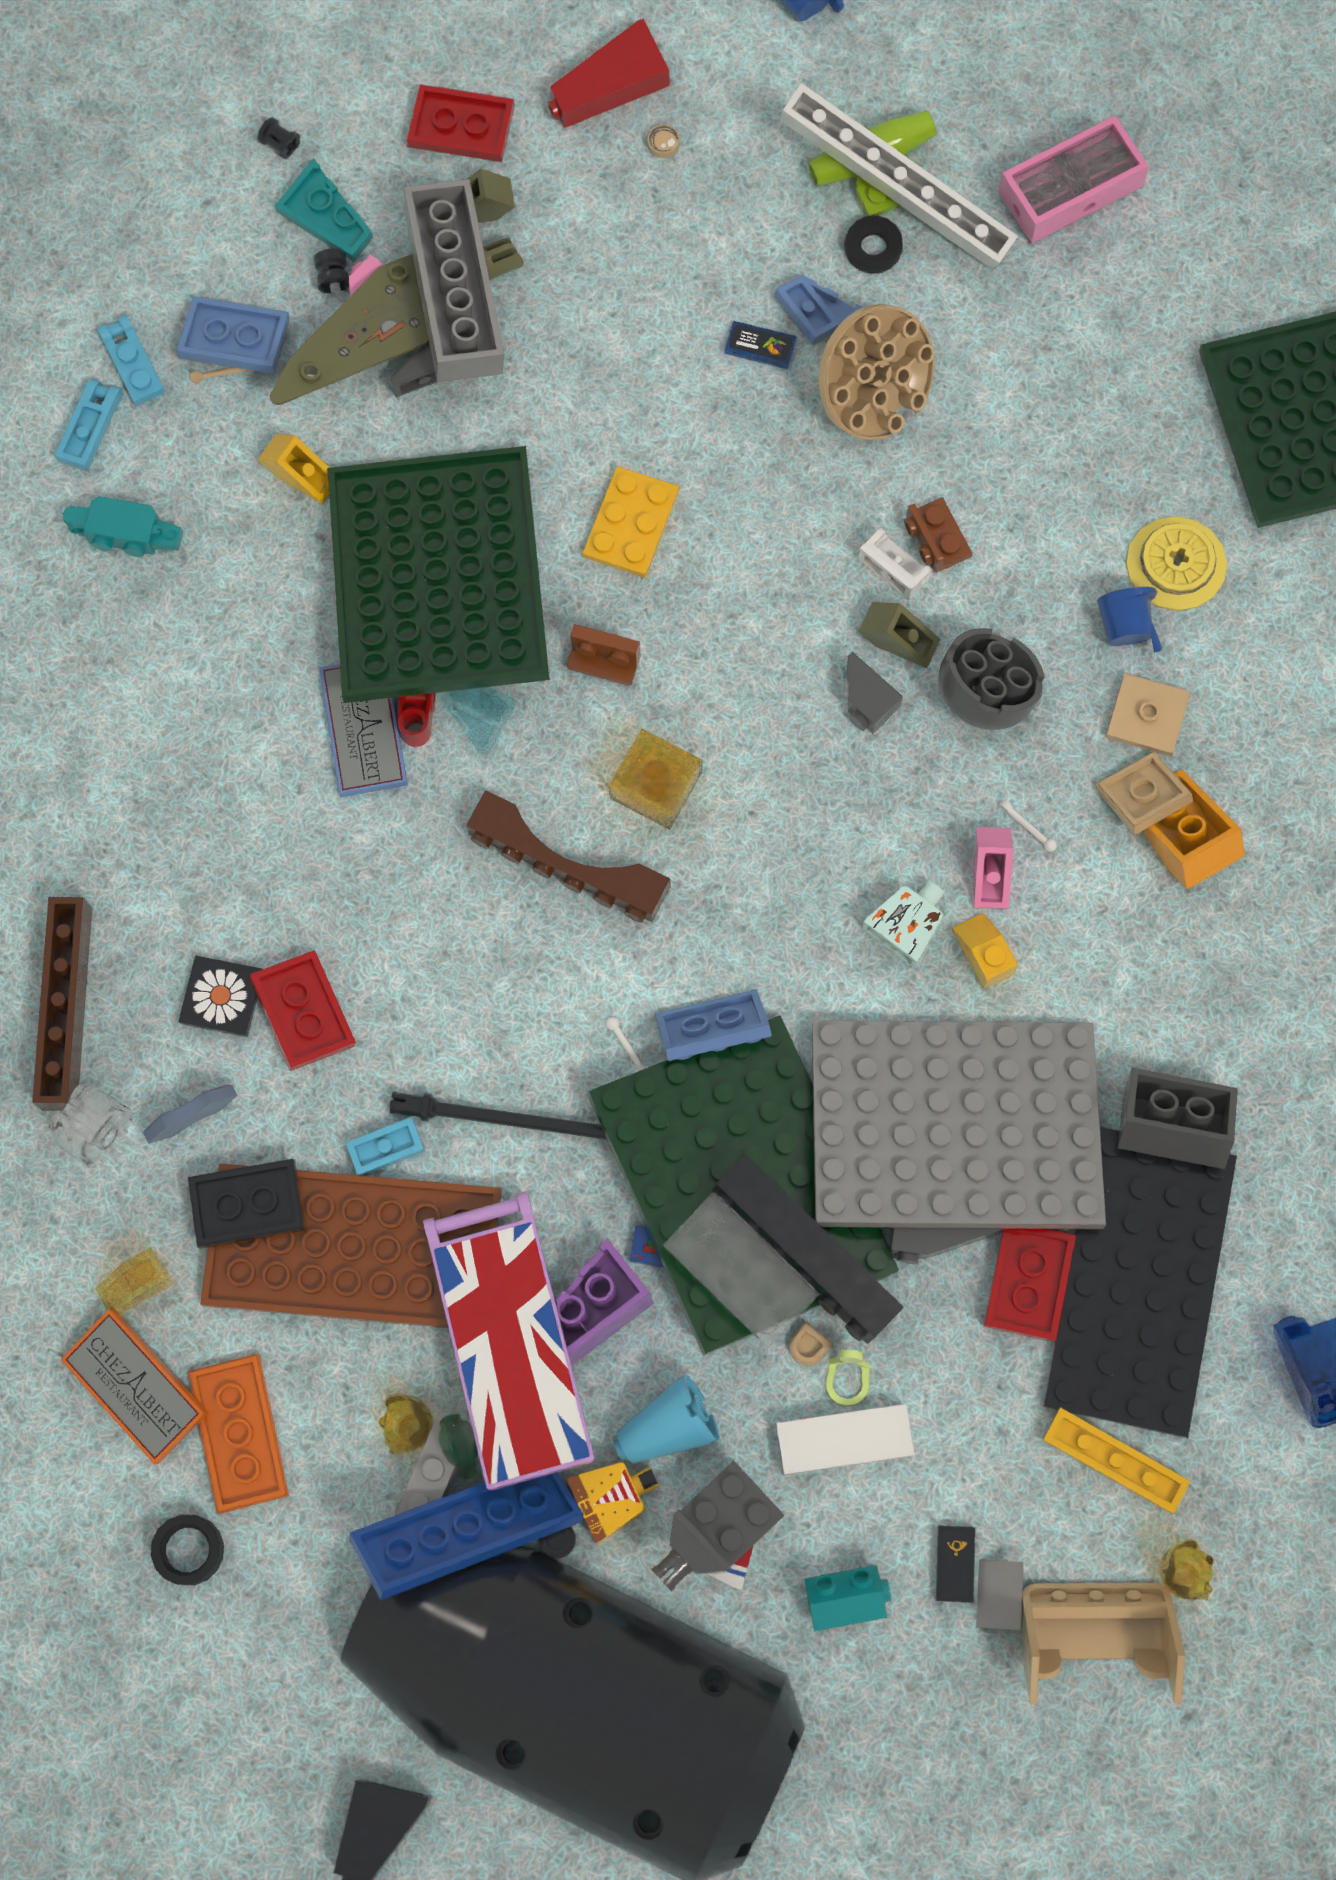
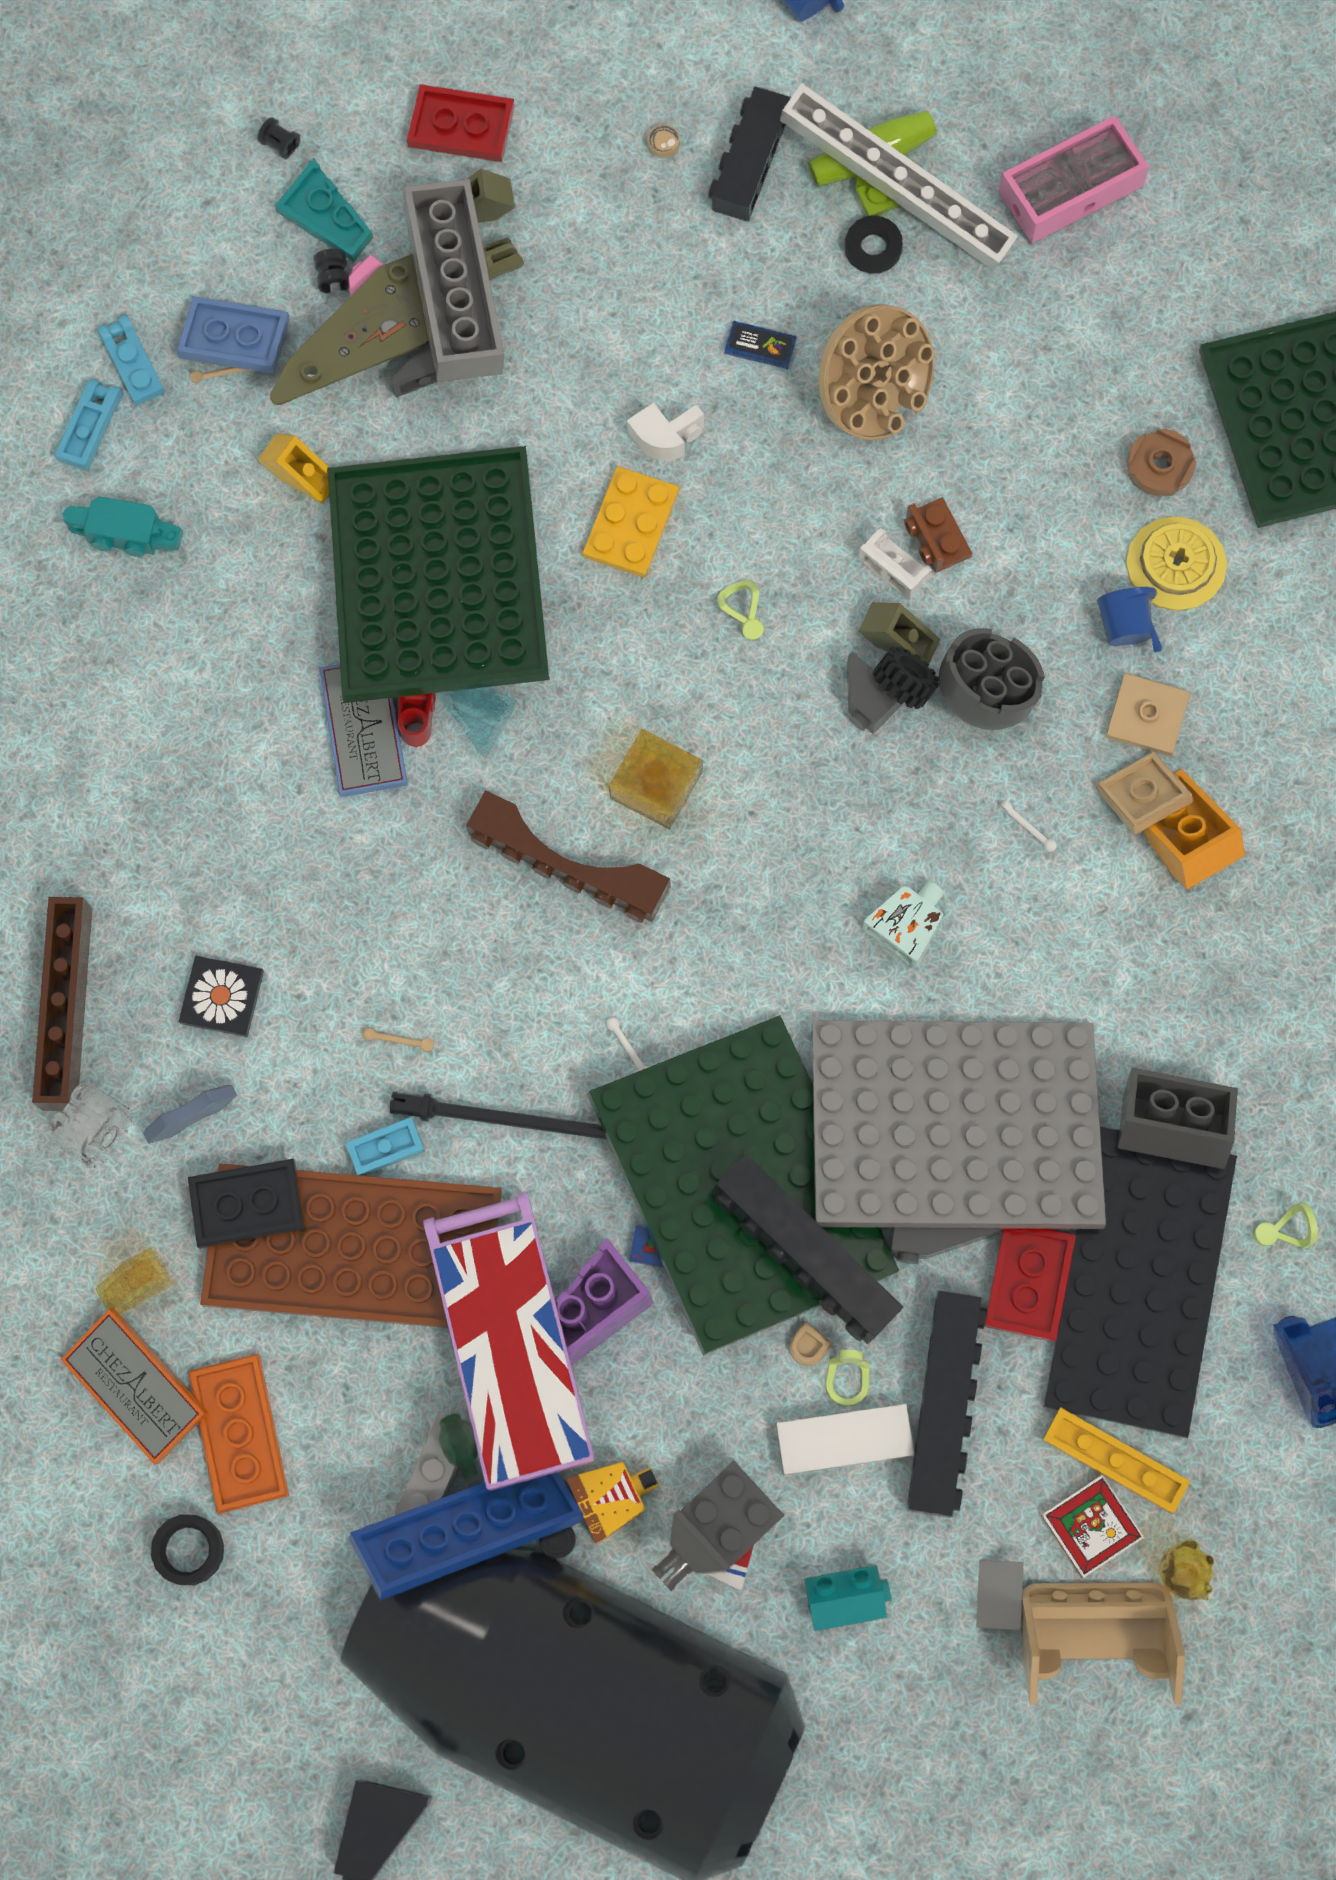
red plate [249,950,356,1071] -> none
clear yellow hair [378,1393,434,1454] -> none
red slope [548,18,670,128] -> none
dark orange bracket [567,624,641,686] -> none
medium azure cone [614,1375,720,1464] -> none
medium blue plate [655,989,772,1061] -> none
clear plate [663,1192,819,1348] -> none
medium blue wing [775,275,863,345] -> none
black tile [936,1525,975,1603] -> none
yellow slope [952,913,1018,989] -> none
bright pink slope [974,827,1014,909] -> none
none -> tan hinge [362,1027,434,1052]
none -> white brick [627,403,704,461]
none -> black brick [708,86,791,222]
none -> yellowish green piece [717,580,764,640]
none -> black tyre [873,647,939,709]
none -> black brick [906,1291,987,1518]
none -> tile [1041,1475,1144,1578]
none -> medium nougat plate [1127,429,1196,496]
none -> yellowish green piece [1253,1202,1318,1249]

